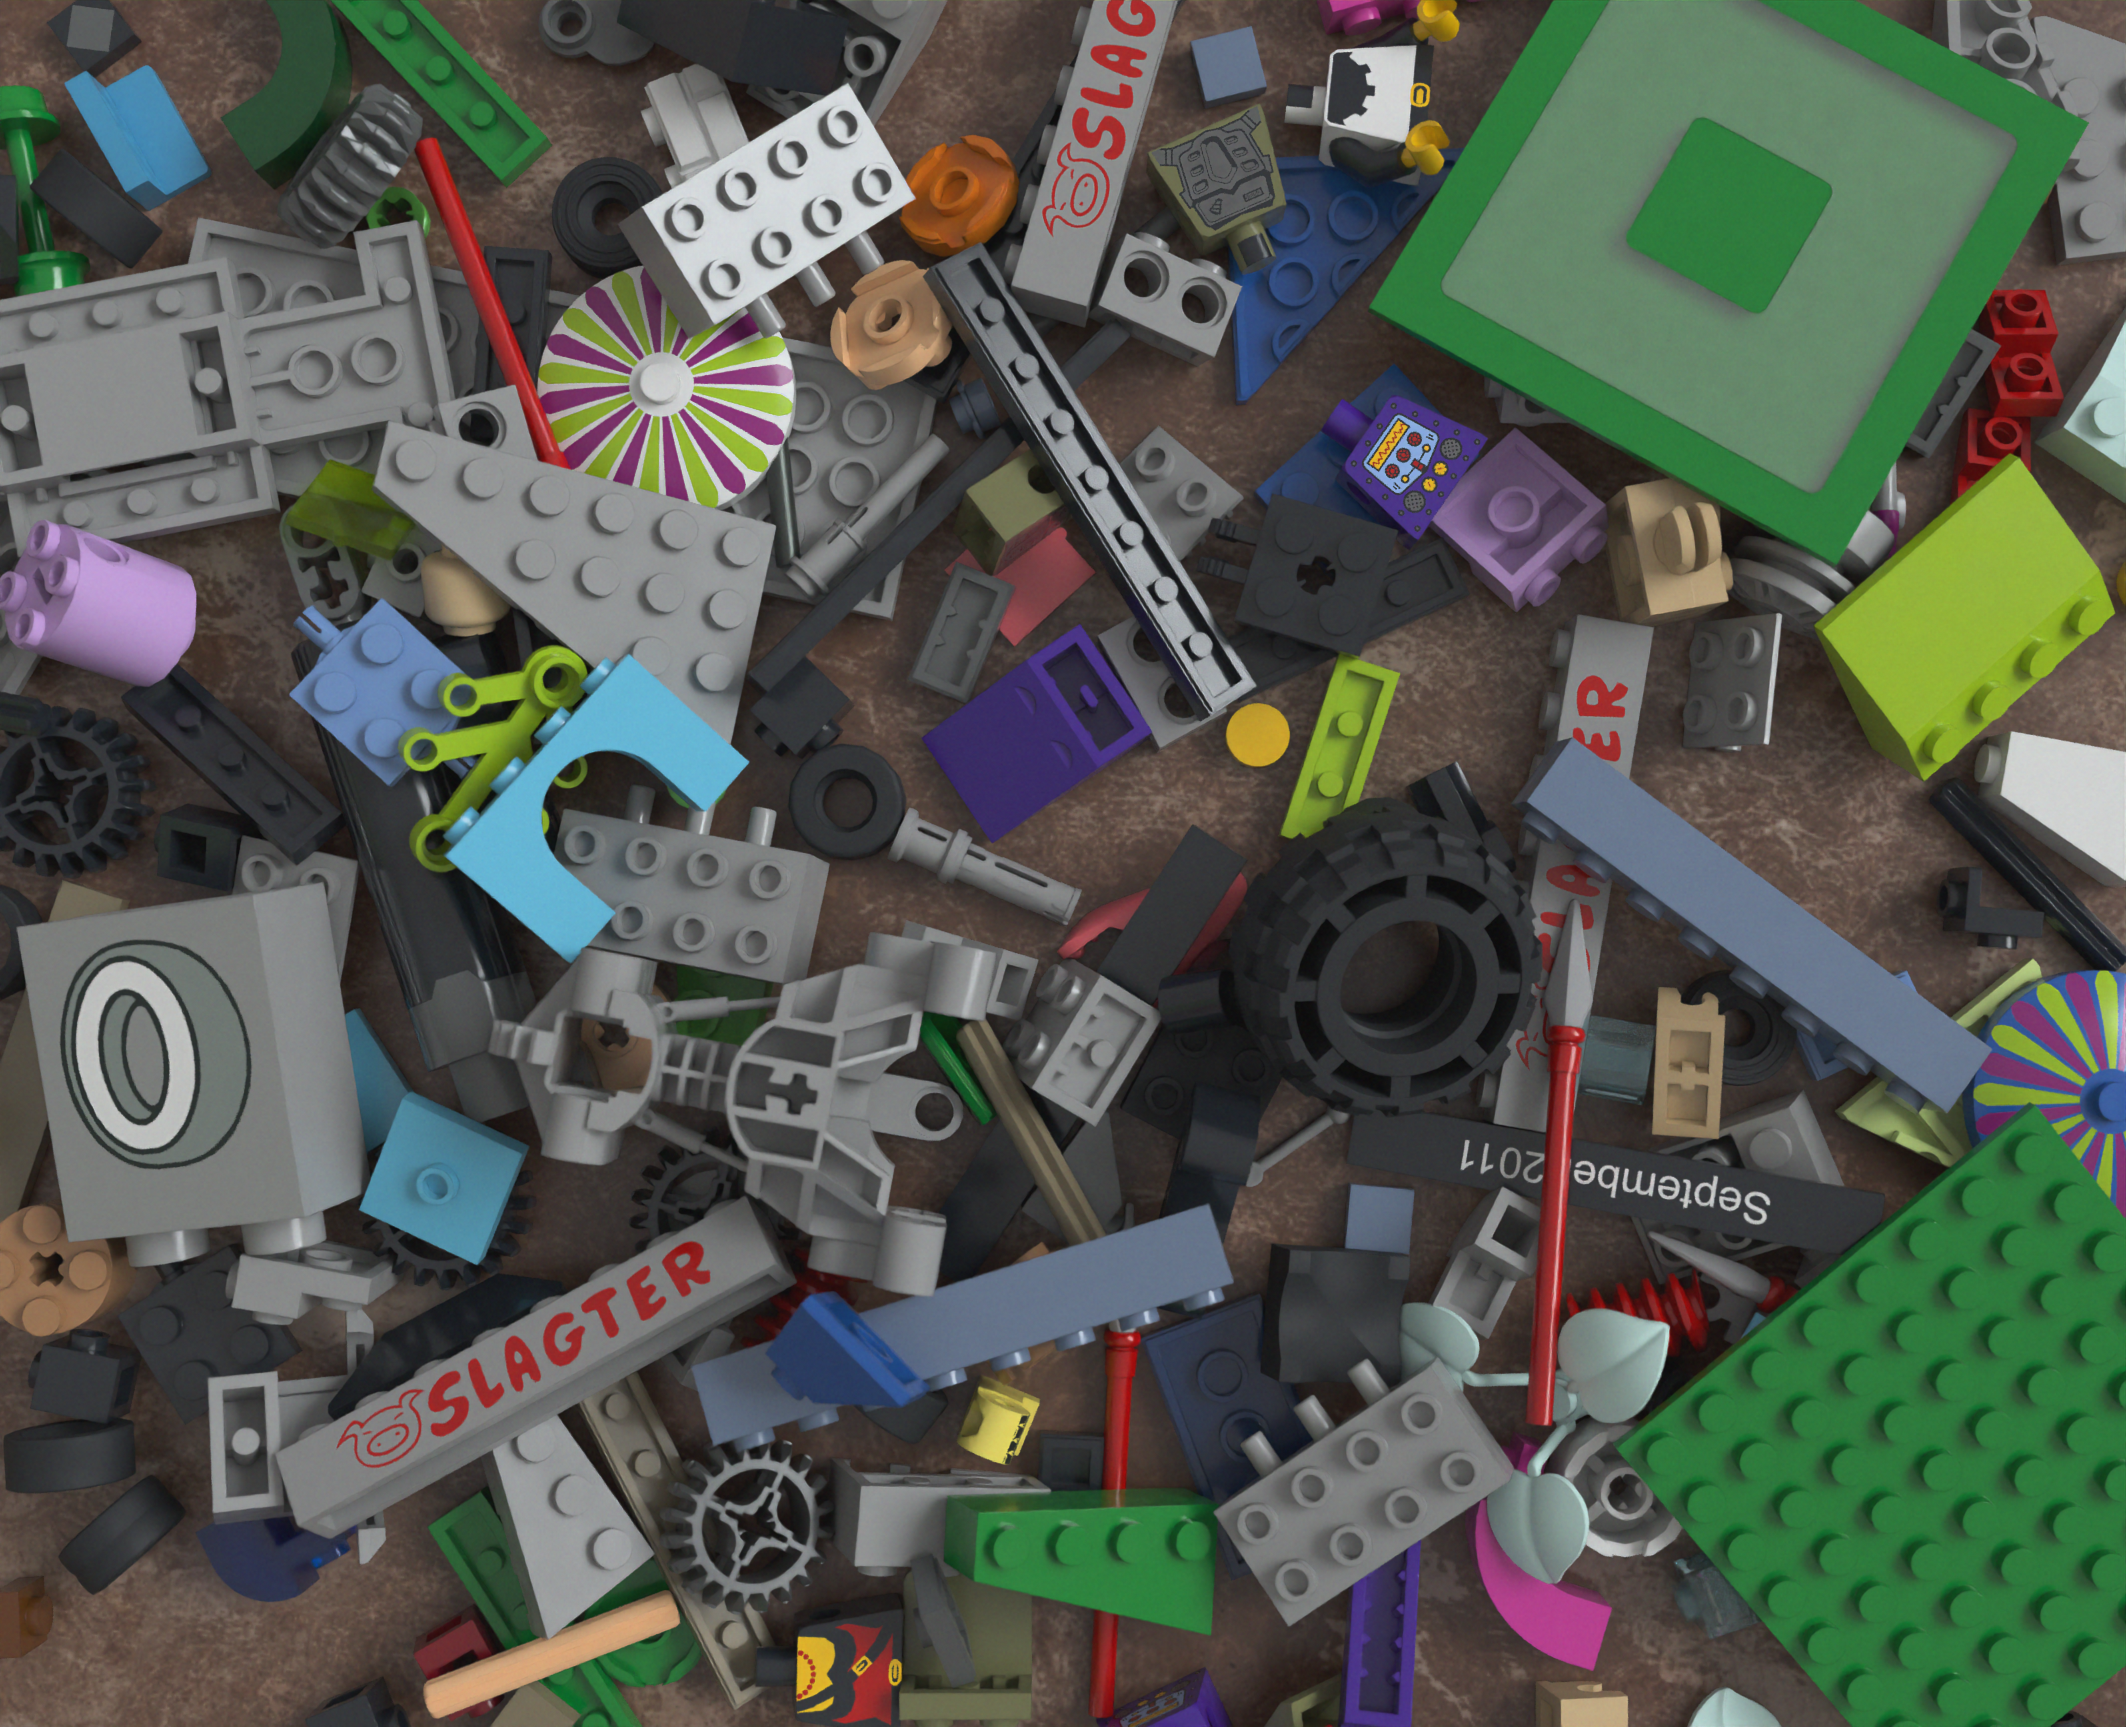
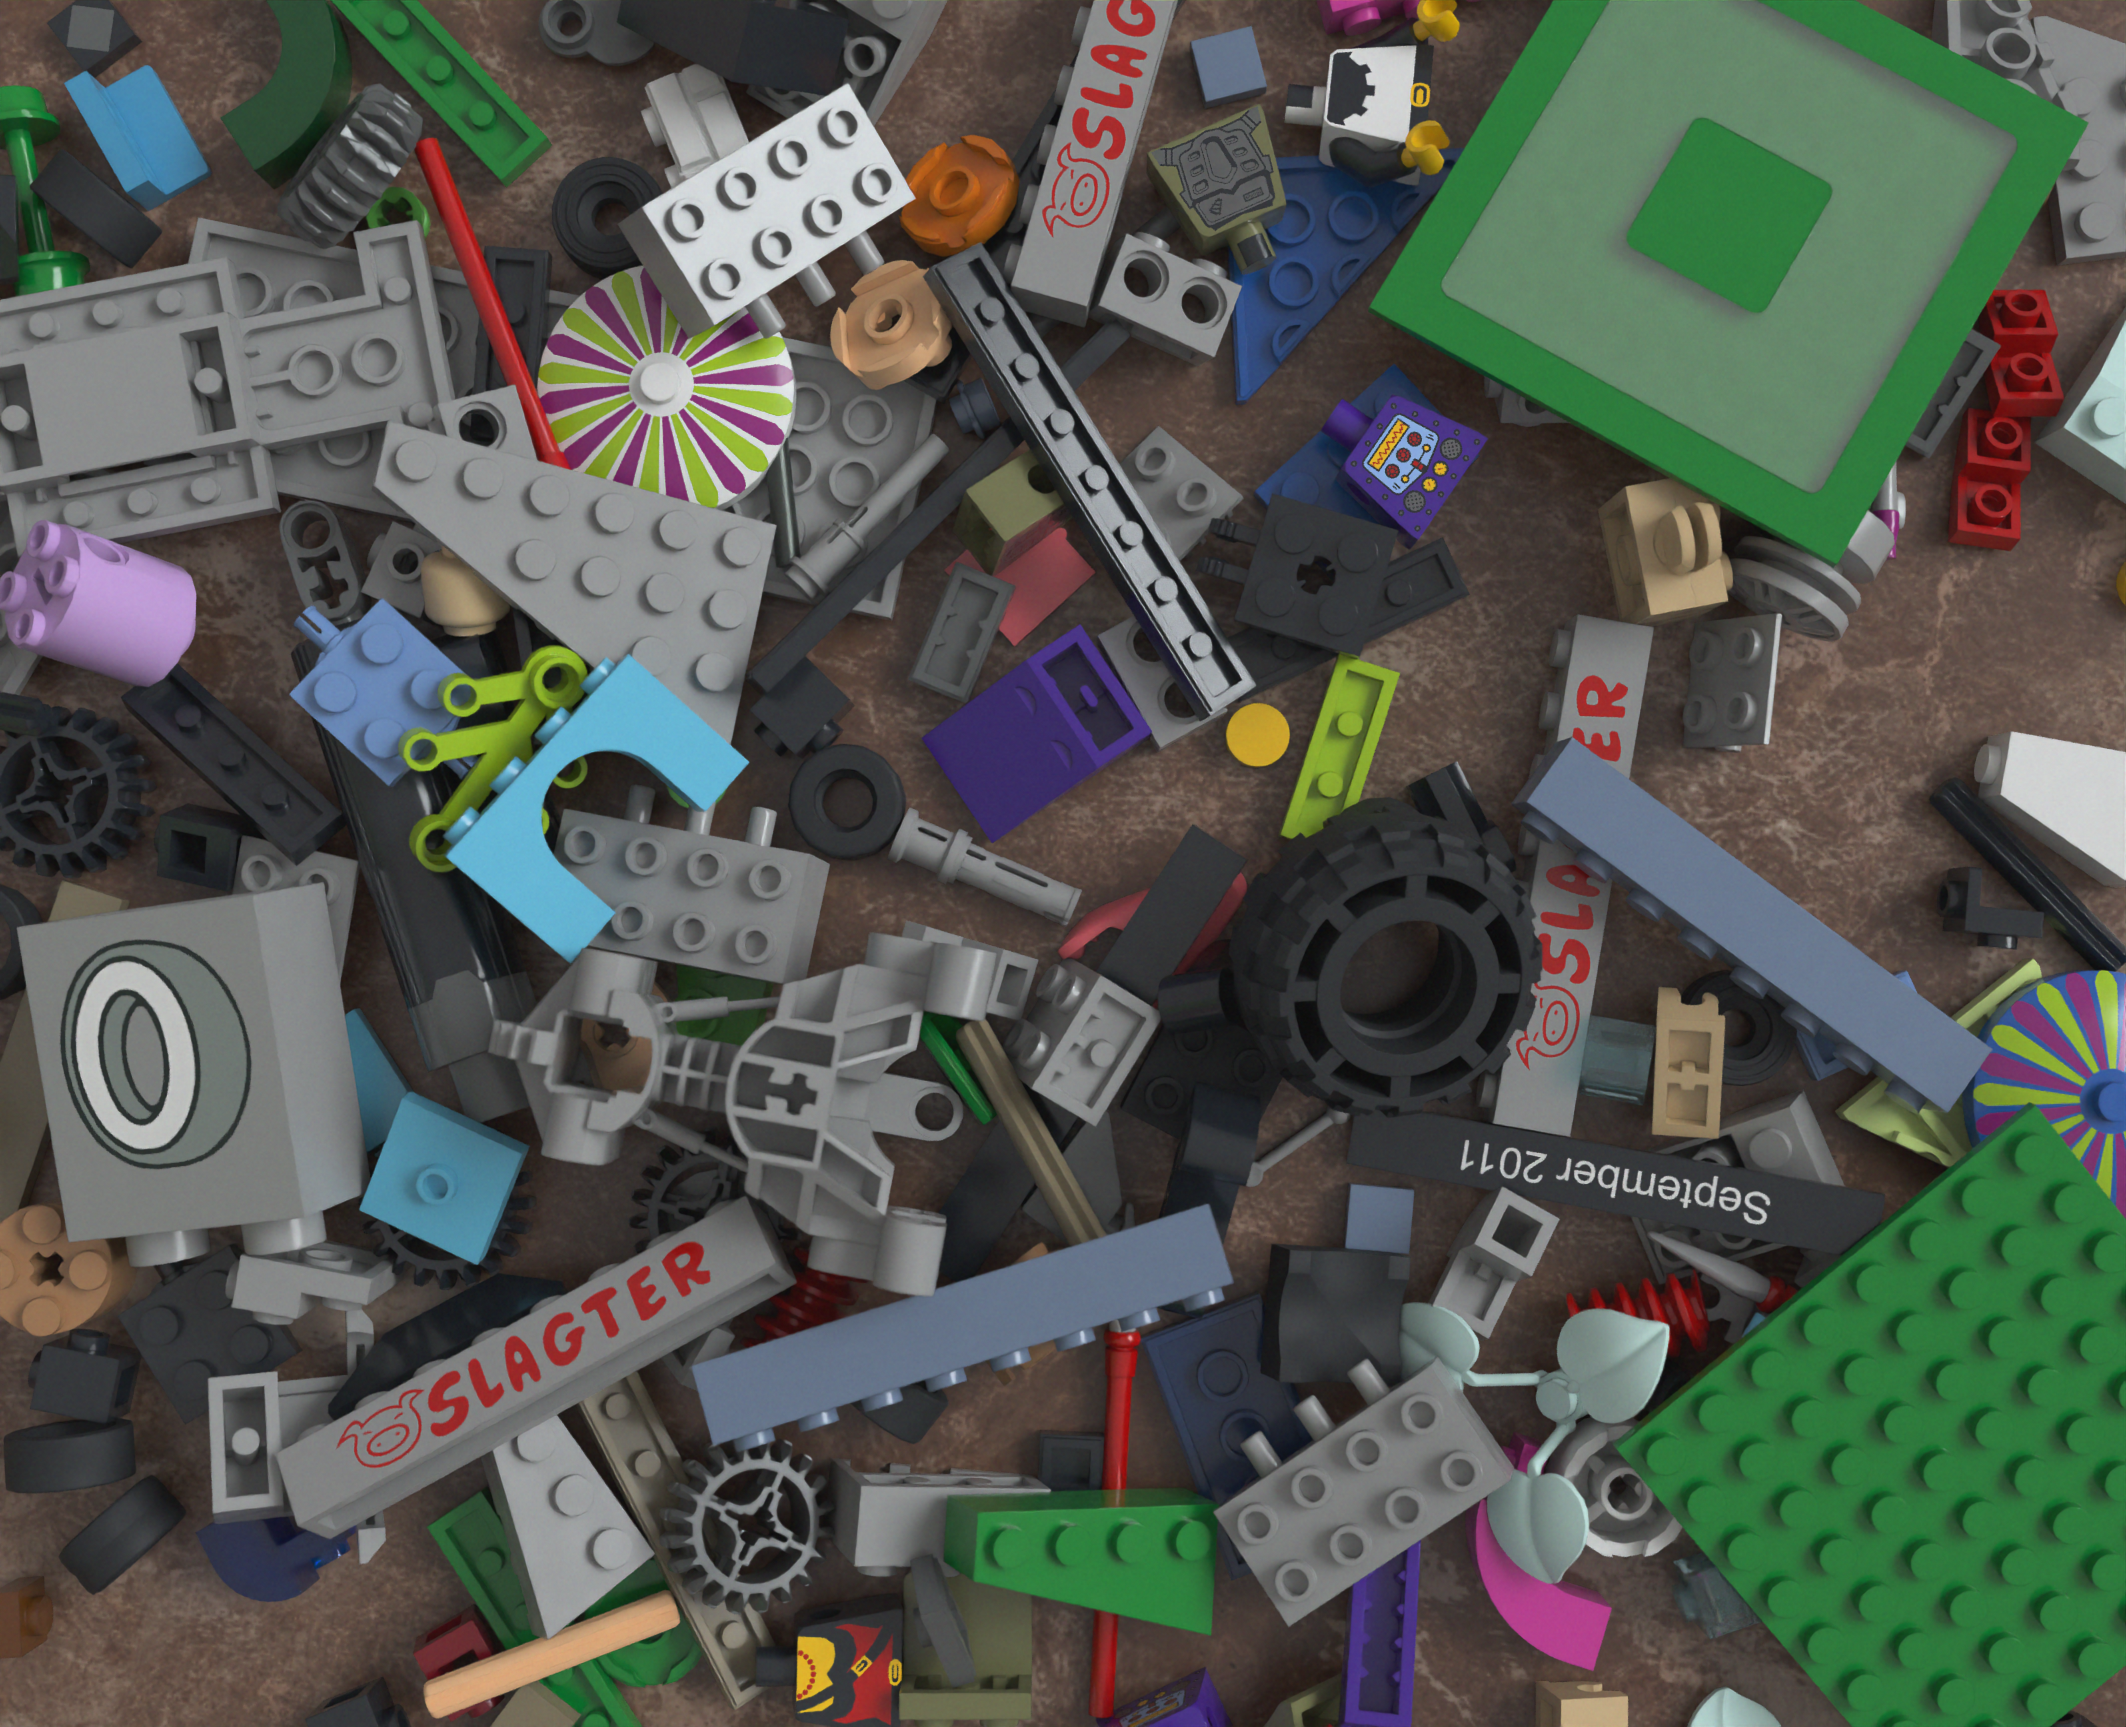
clear neon green piece [286,459,416,561] -> none
blue slope [765,1291,930,1407] -> none
light yellow leg [957,1375,1040,1465] -> none
lavender plate [1428,427,1609,612] -> none
red piece [1525,899,1593,1426] -> none
lime slope [1813,453,2115,782] -> none

